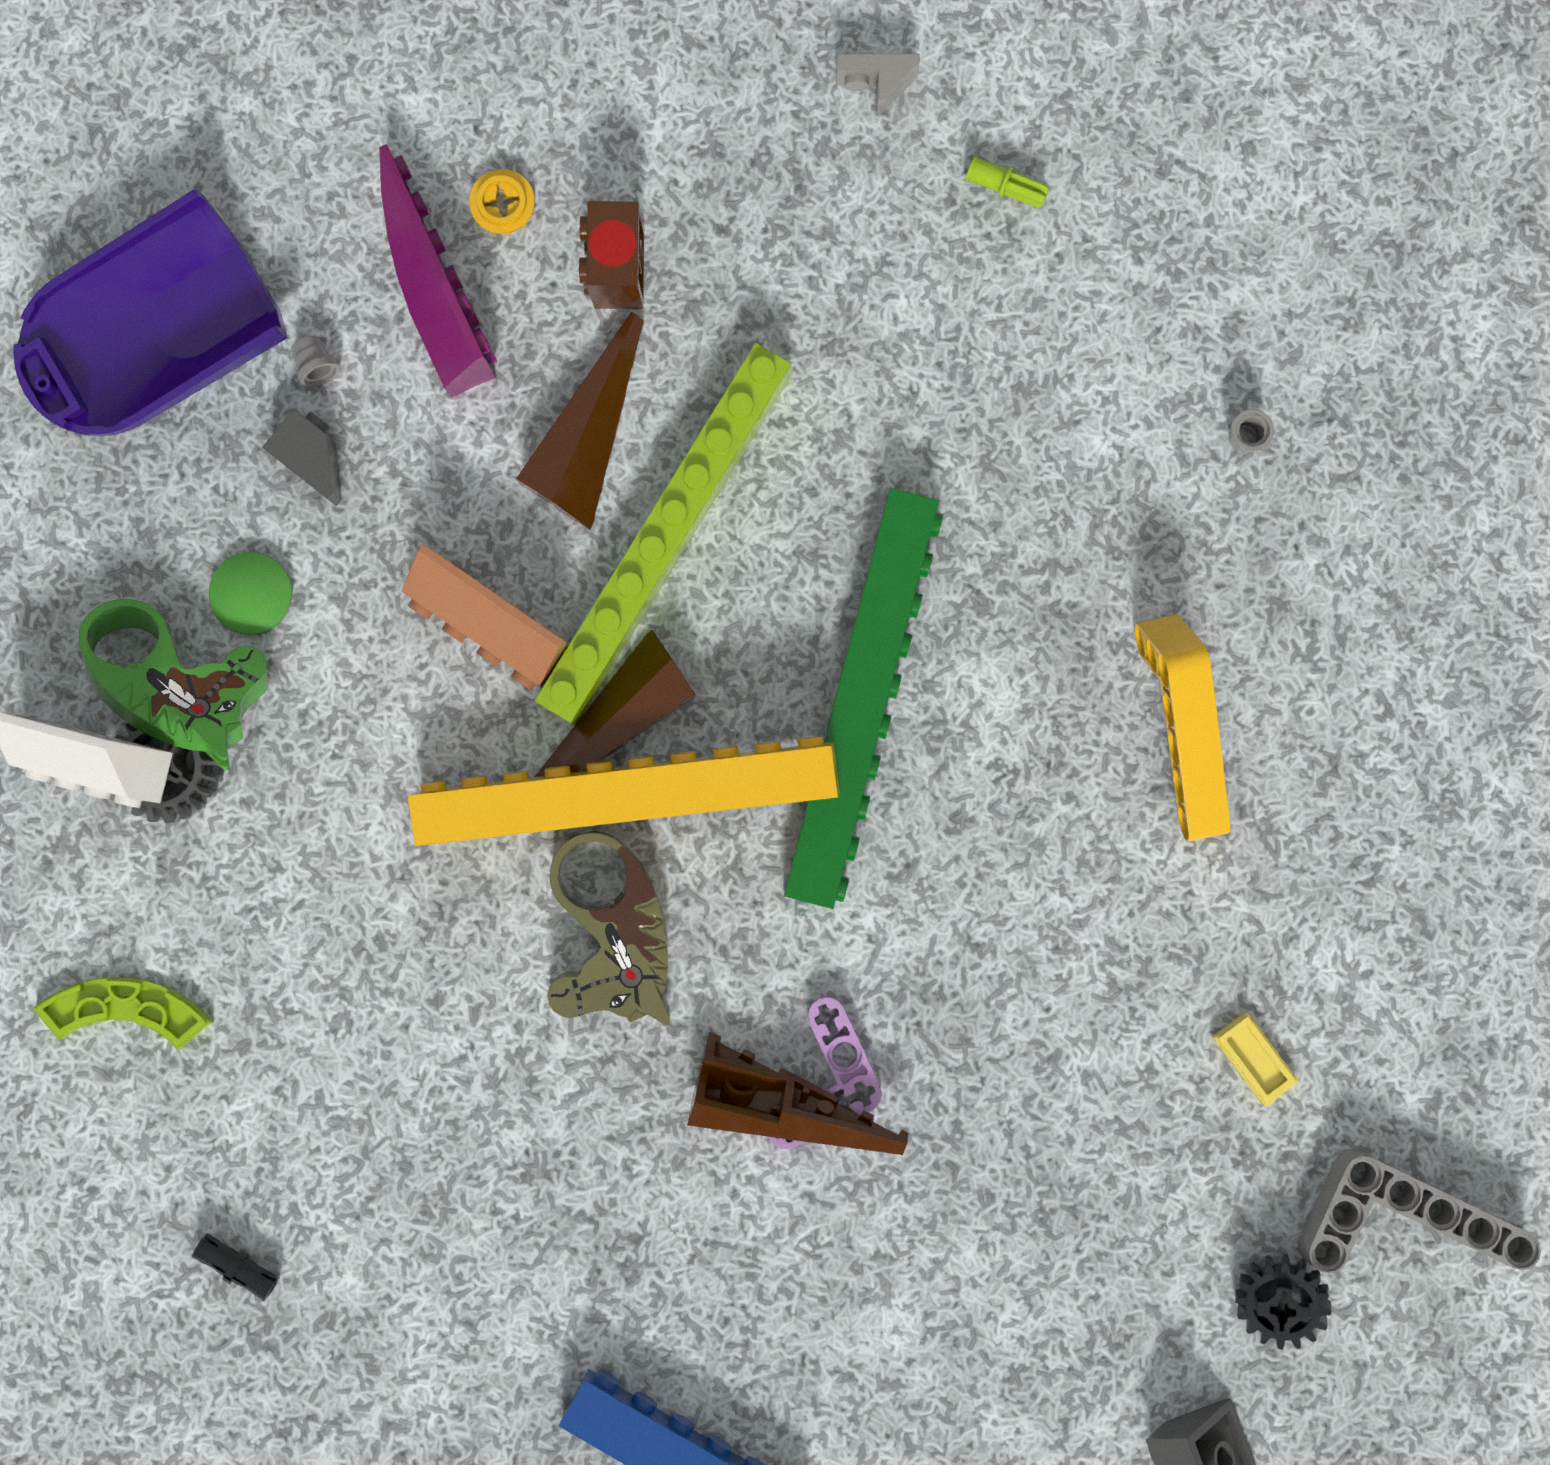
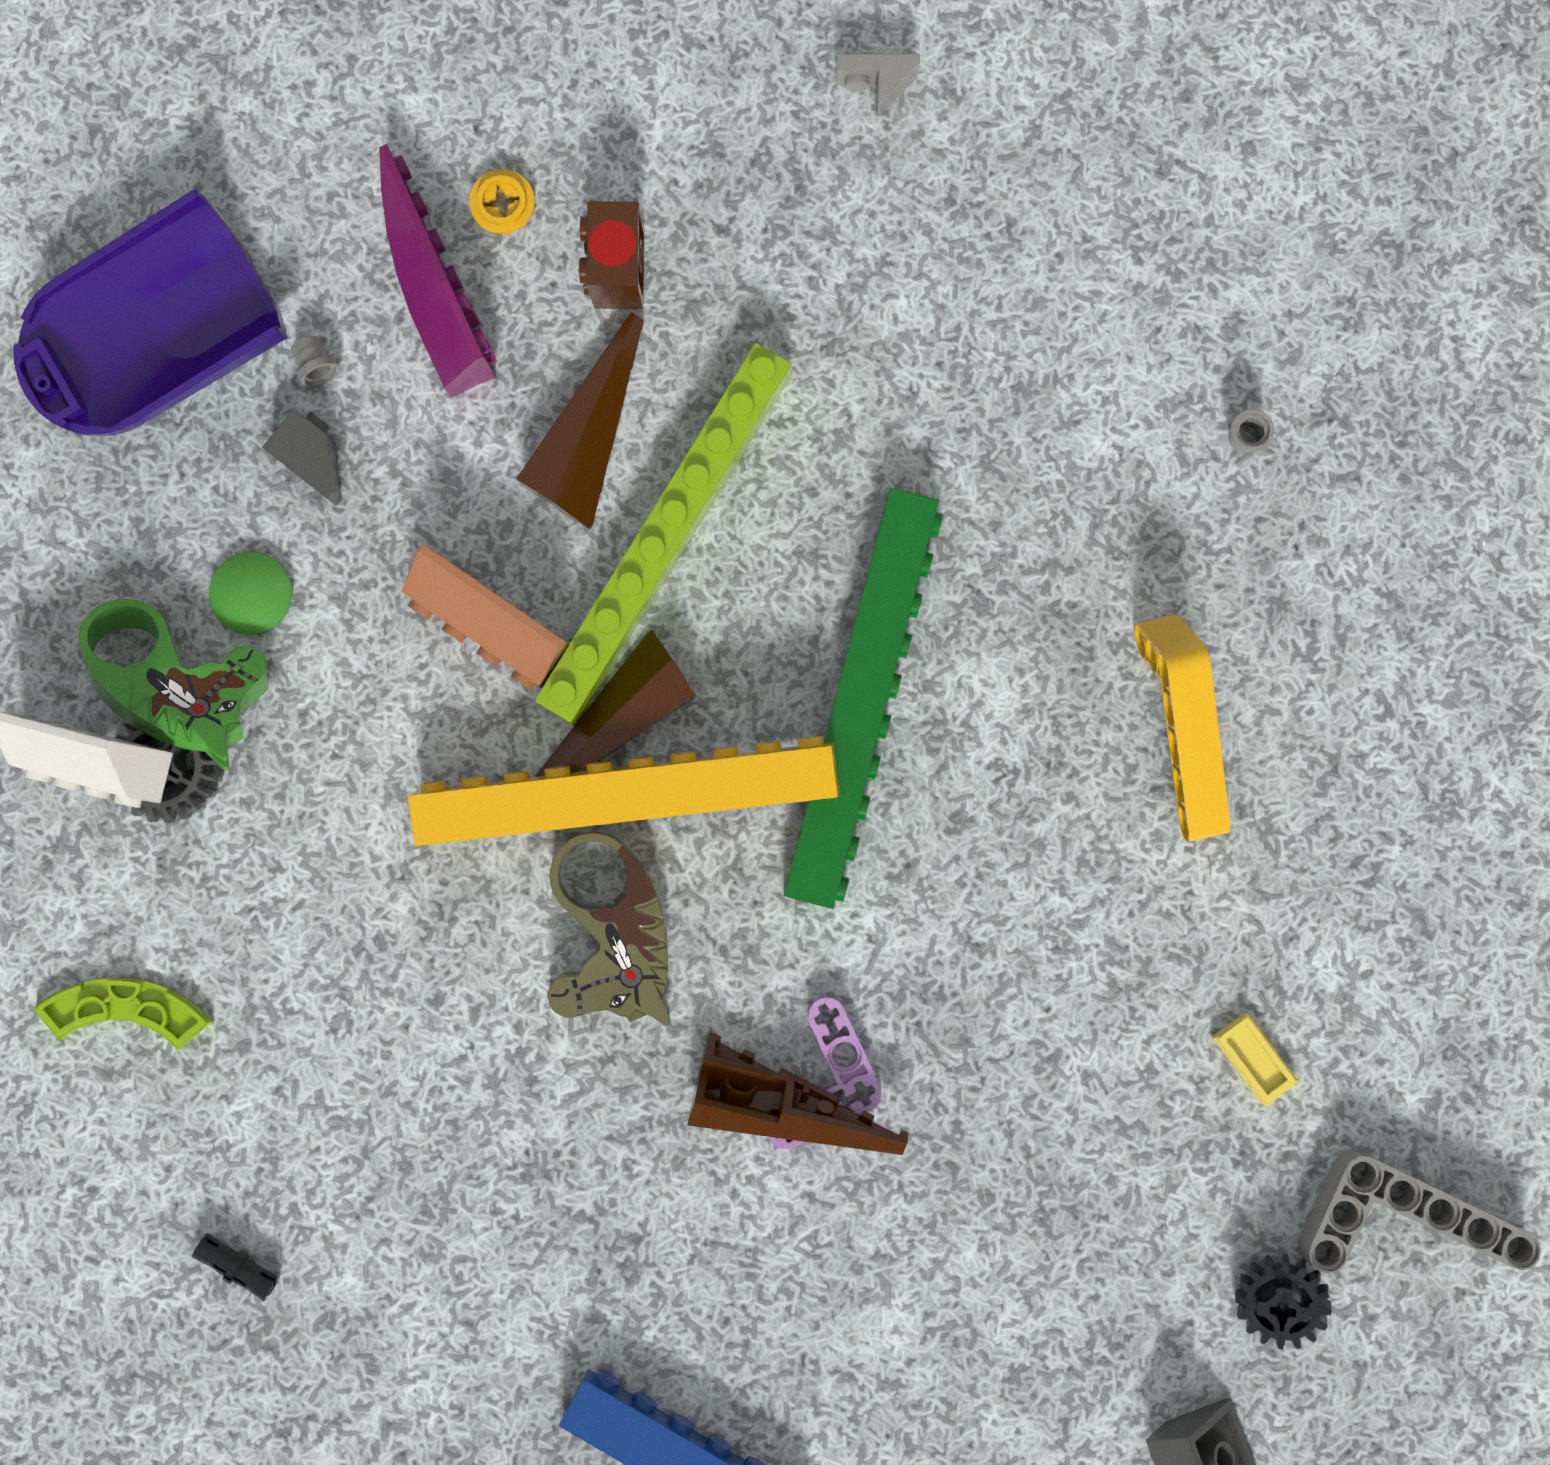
lime axle [966,155,1049,208] -> none

